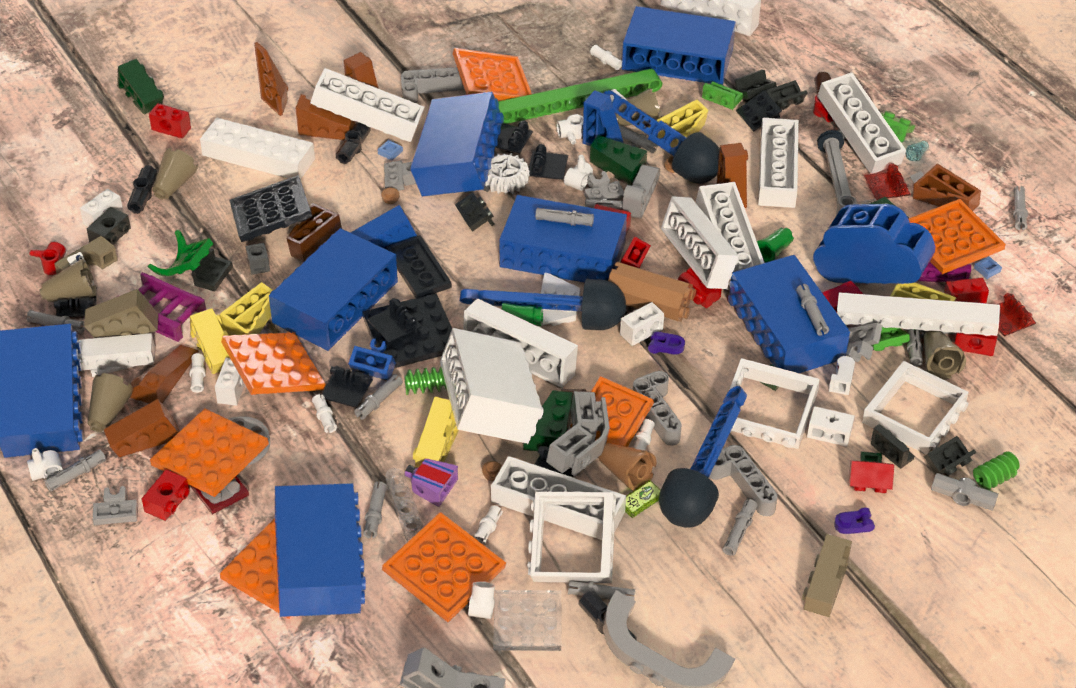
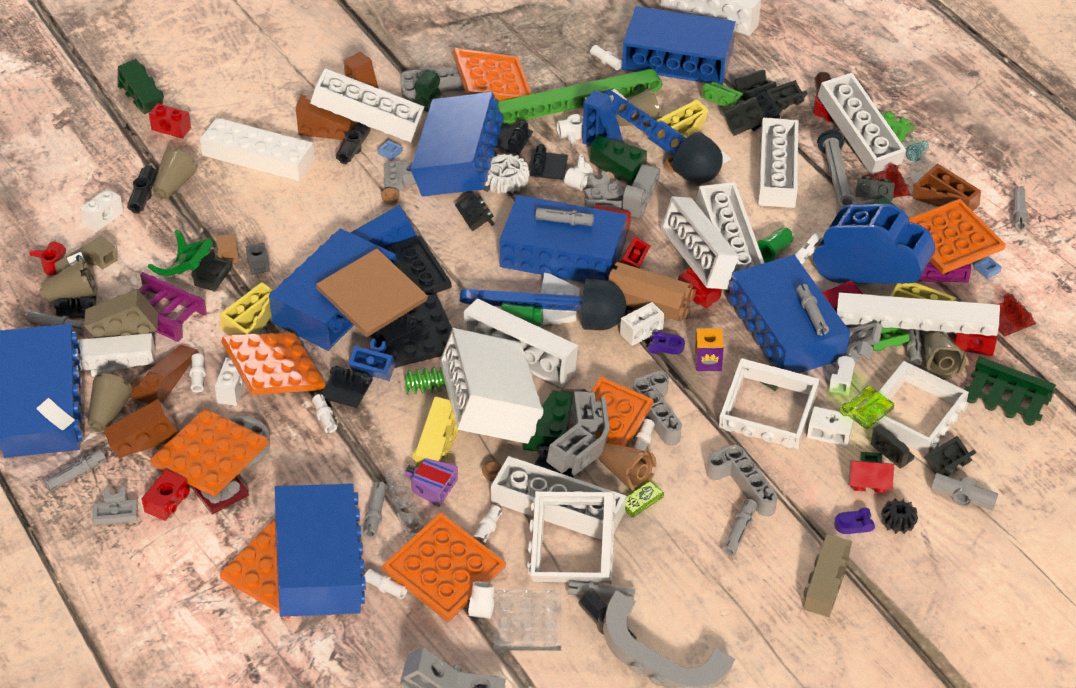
white piece [27,448,63,481] -> none
pearl dark grey brick [87,207,131,245] -> none
light yellow wedge [190,308,230,374] -> none
black plate [229,175,313,242] -> none
dark orange wedge [254,42,288,116] -> none
reddish brown wedge [286,203,342,262] -> none
light grey pin [354,374,403,420] -> none
dark grey pin [618,124,658,153] -> none
piece [659,386,747,528] -> none
dark orange wedge [716,143,748,208] -> none
red brick [944,277,989,304] -> none
bright green piece [973,451,1020,490] -> none
none -> white sticker [37,398,75,430]
none -> medium nougat brick [216,234,239,264]
none -> medium nougat tile [316,249,428,337]
none -> white pin [364,569,408,599]
none -> clear green brick [414,70,441,112]
none -> piece [695,328,724,371]
none -> pearl dark grey bracket [723,97,765,136]
none -> white plate [795,232,823,264]
none -> clear neon green plate [839,386,895,430]
none -> pearl dark grey bracket [855,176,895,201]
none -> black gear [881,498,918,534]
none -> dark green fence [964,356,1056,426]

